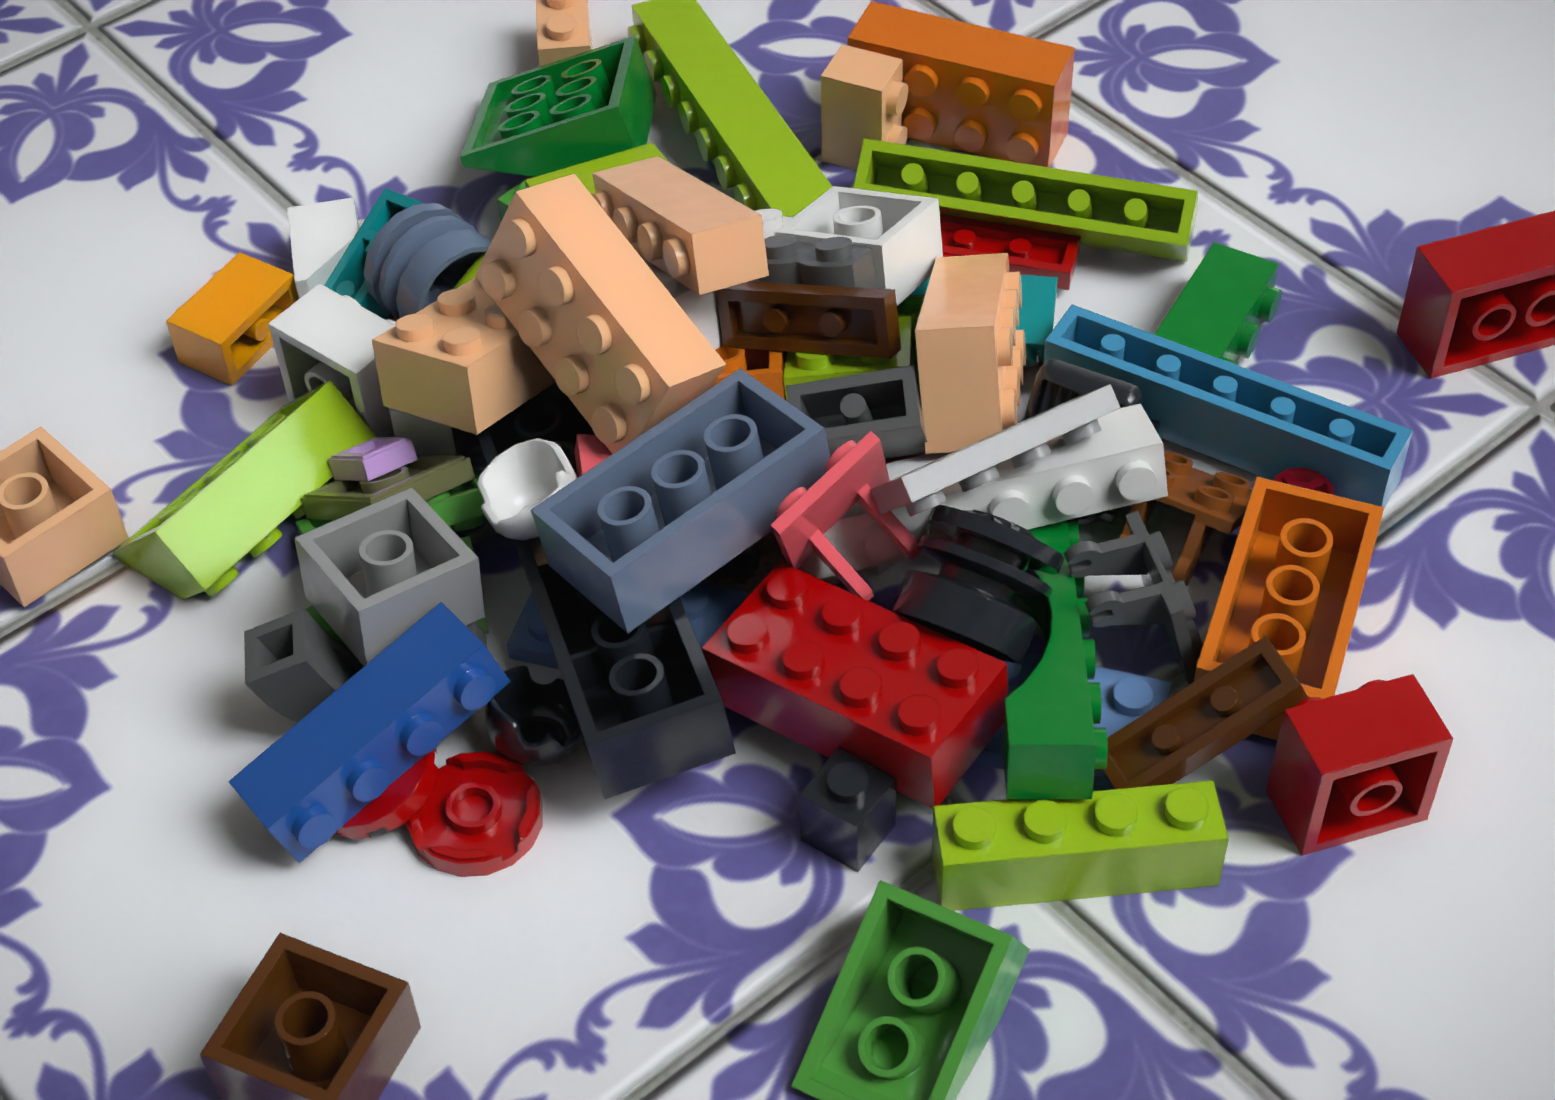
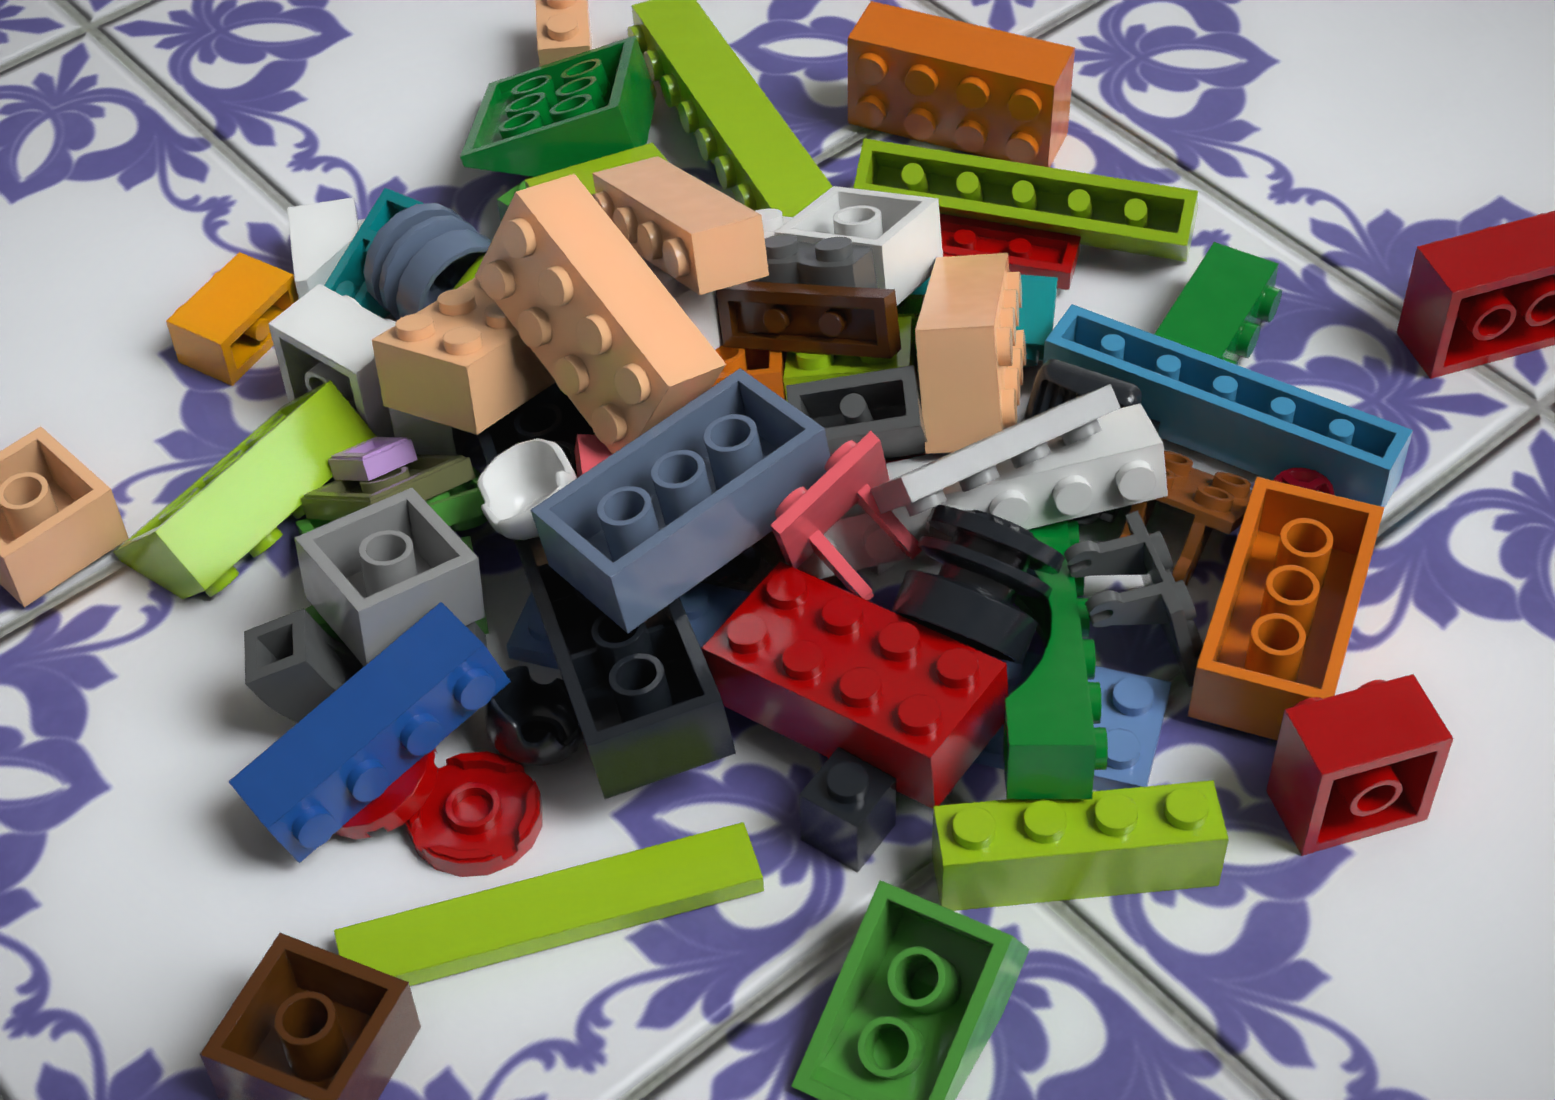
light nougat brick [821,44,908,171] -> none
reddish brown plate [1104,636,1308,789] -> none
none -> lime tile [334,822,764,986]

